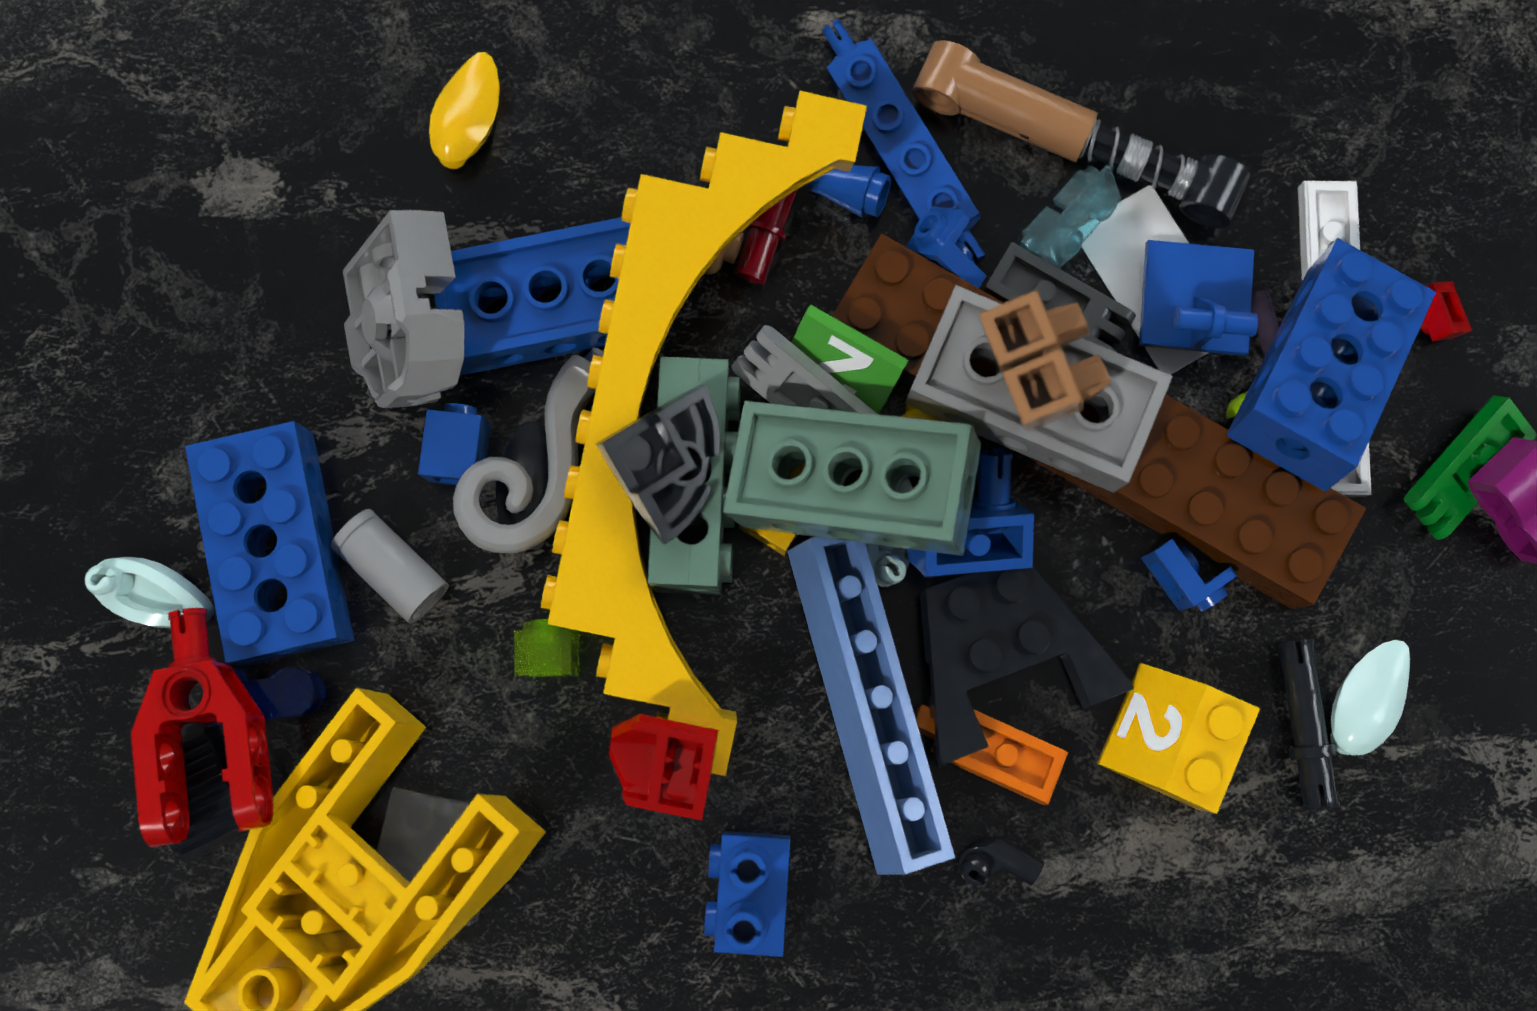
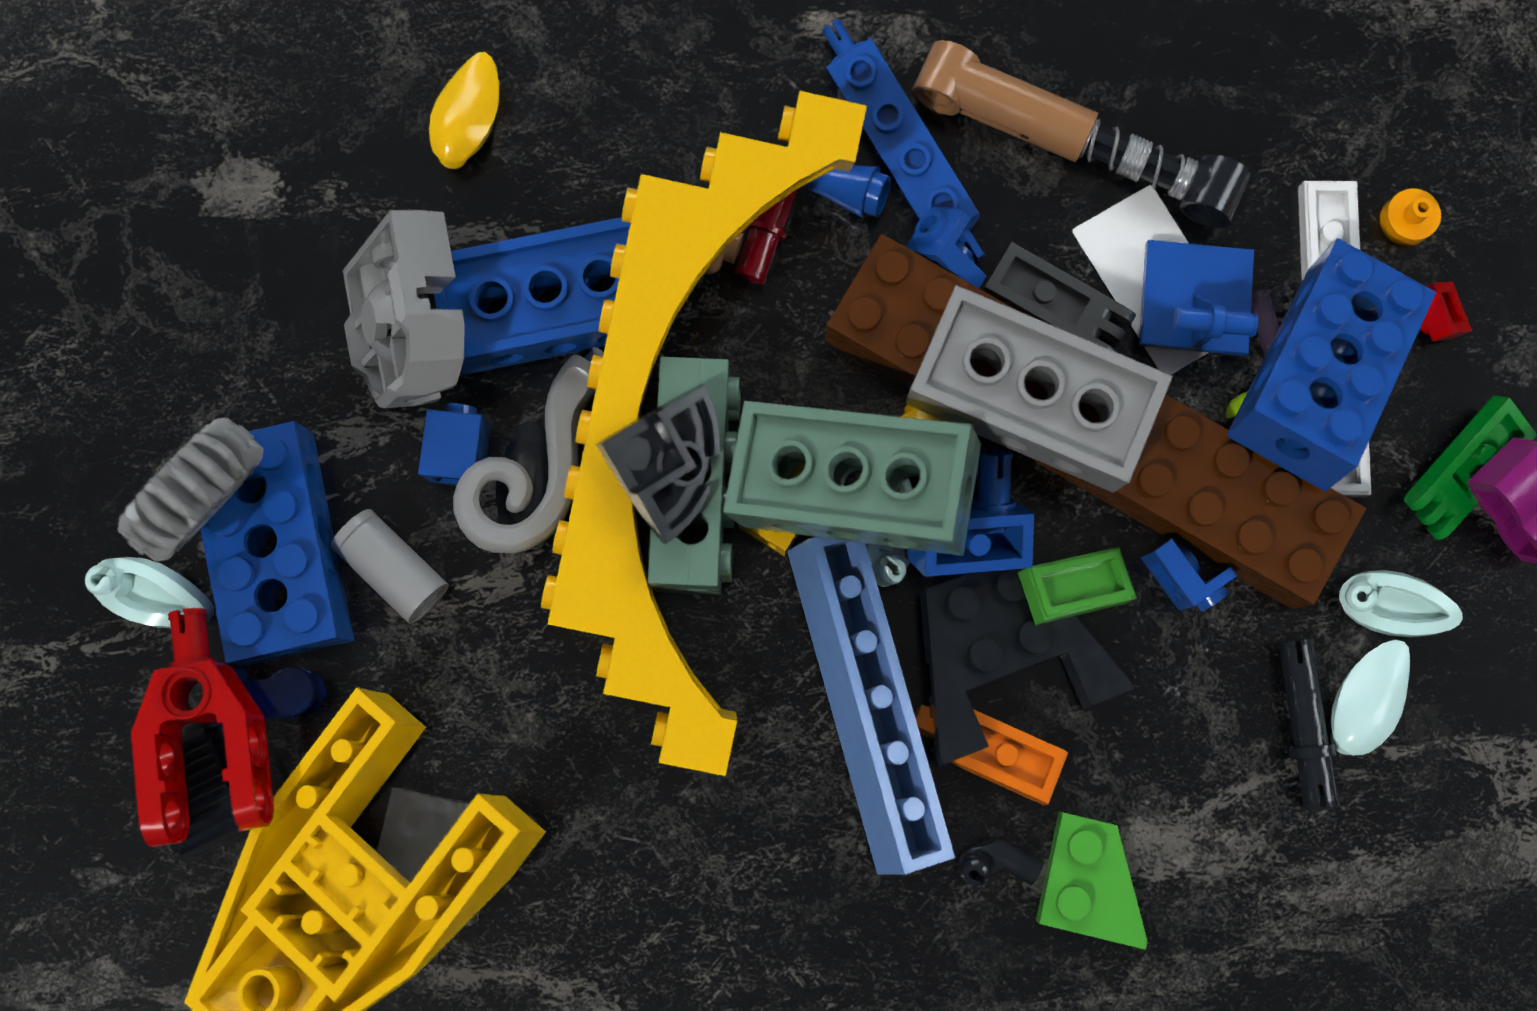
clear neon green brick [514,619,579,678] -> none
red slope [609,714,719,821] -> none
blue brick [704,831,790,957] -> none
light grey hinge [732,325,878,415] -> none
bright green slope [791,304,909,415] -> none
medium nougat hips [978,290,1111,431] -> none
clear light blue hinge [1019,165,1121,269] -> none
yellow slope [1097,663,1260,814] -> none
none -> light grey gear [118,418,264,562]
none -> bright green tile [1018,547,1137,625]
none -> bright green wing [1036,811,1147,950]
none -> light aqua arm [1339,570,1462,637]
none -> light orange tile [1380,189,1441,246]

